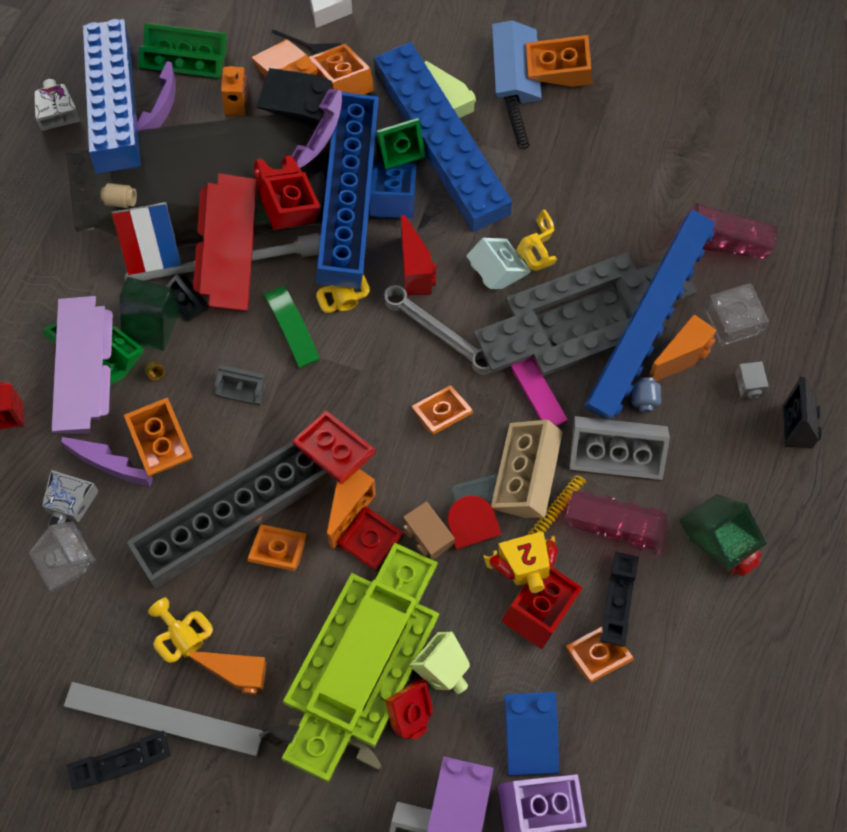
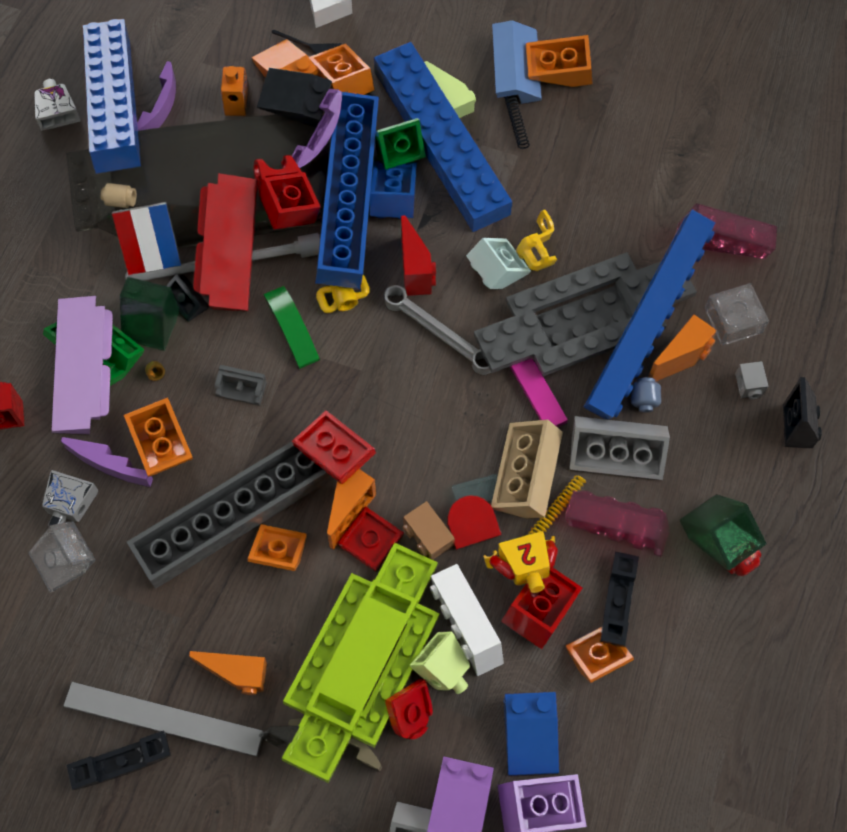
green slope [138,23,227,78] -> none
yellow piece [148,597,213,663] -> none
orange slope [412,385,473,435] -> none
none -> white wedge [430,564,504,676]

